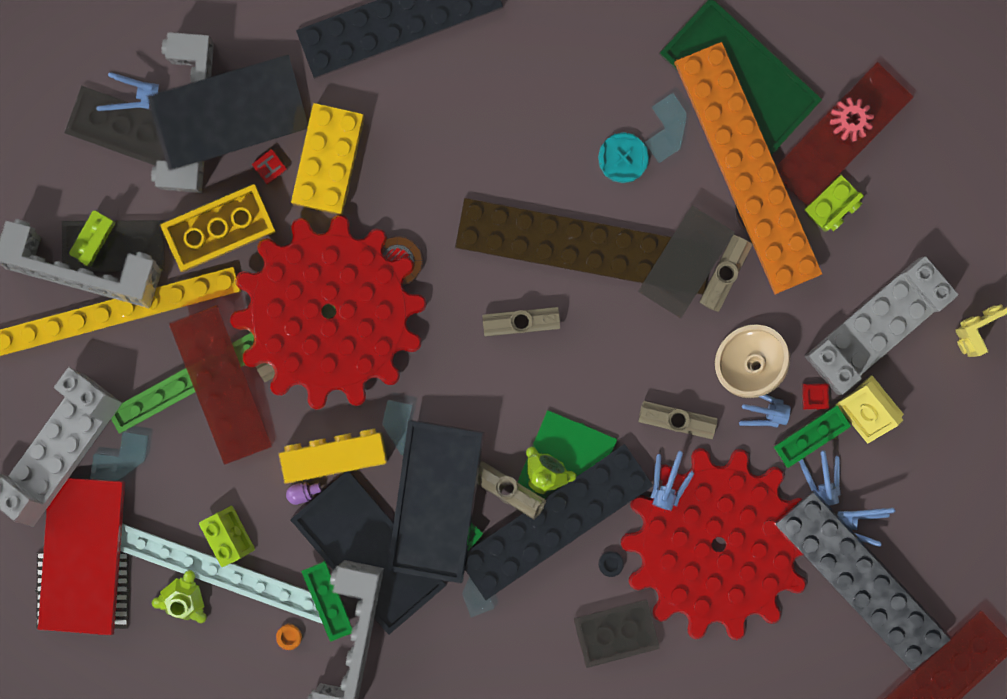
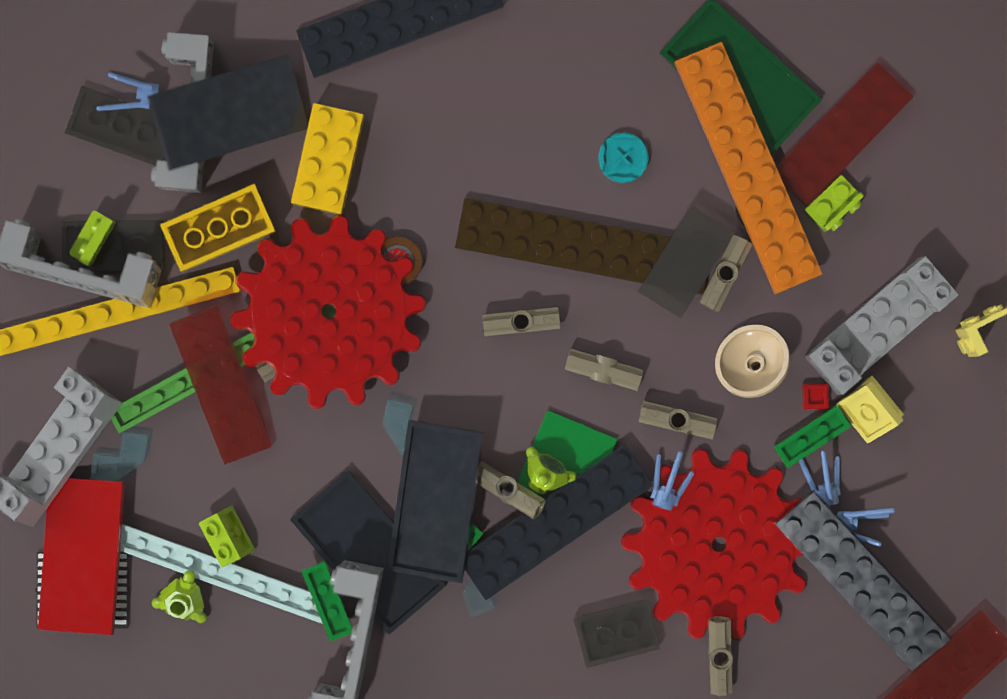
red tile [252,149,287,185] -> none
orange tile [276,624,302,650] -> none
yellow brick [279,428,388,483] -> none
medium lavender cylinder [286,482,322,505] -> none
black tile [598,551,624,577] -> none
clear light blue tile [645,93,687,163] -> none
medium blue plant [739,394,790,427] -> none
coral gear [830,98,874,141] -> none
none -> dark tan piece [564,349,644,391]
none -> dark tan piece [708,616,733,696]

